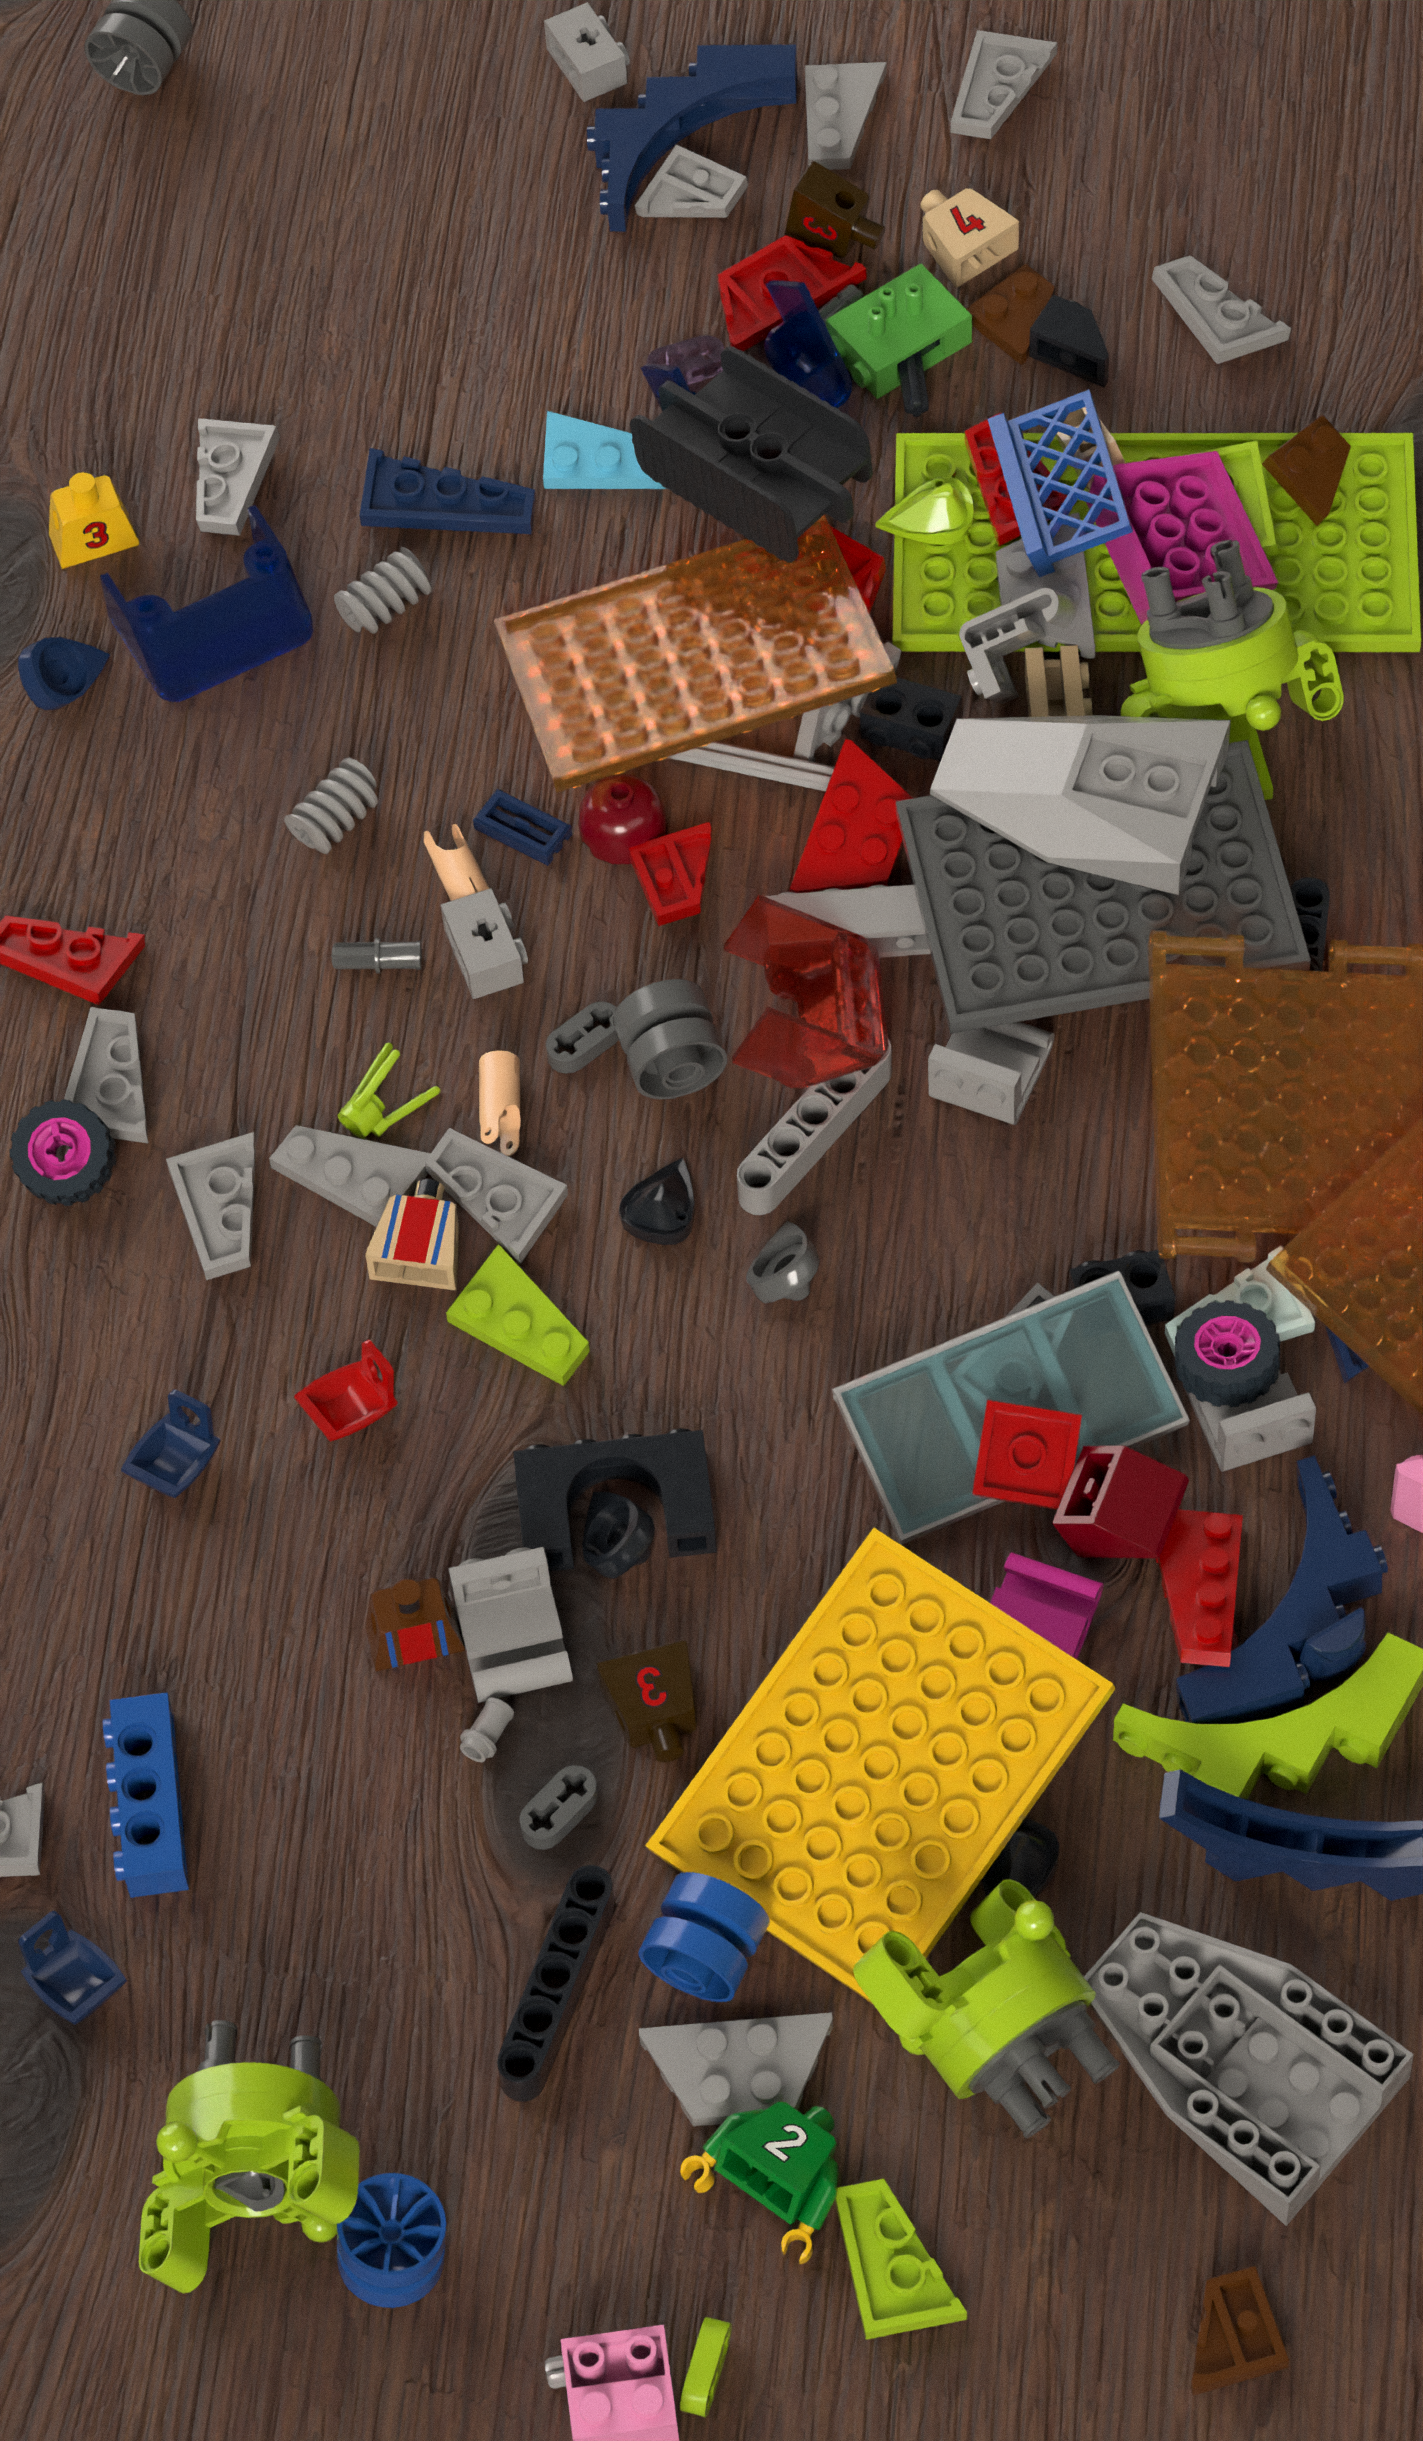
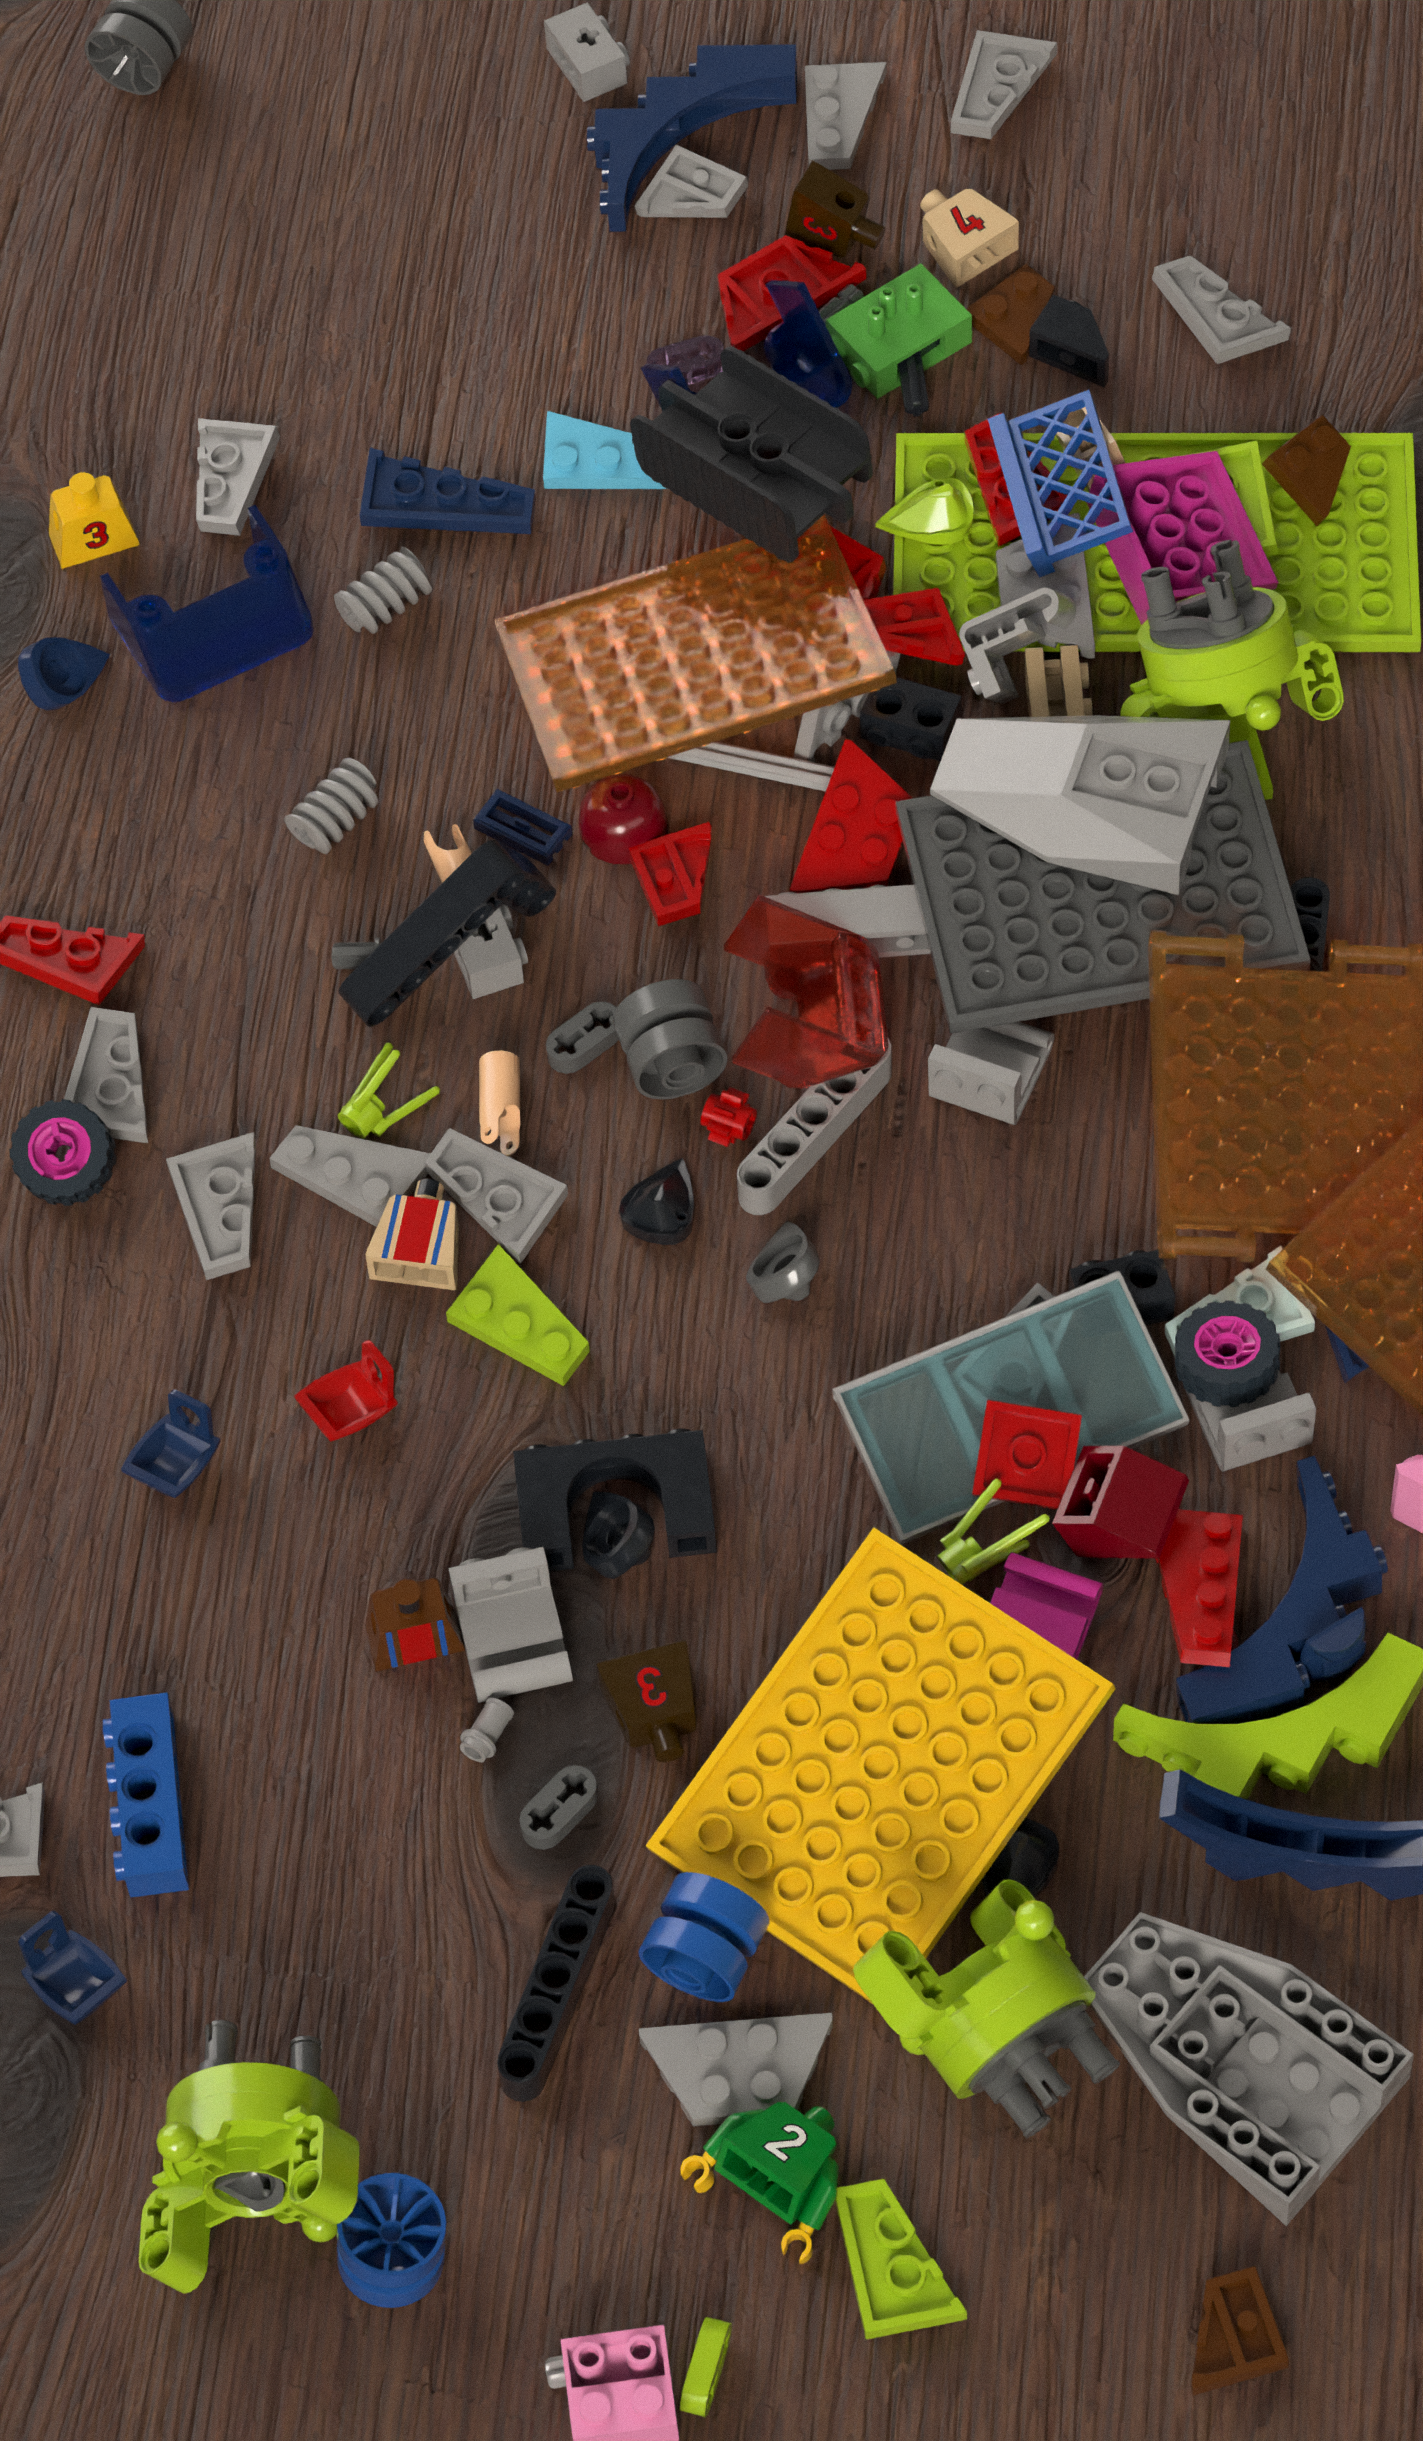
none -> black beam [338,840,557,1027]
none -> red gear [700,1087,757,1147]
none -> red wing [853,588,965,666]
none -> lime plant [937,1479,1050,1585]

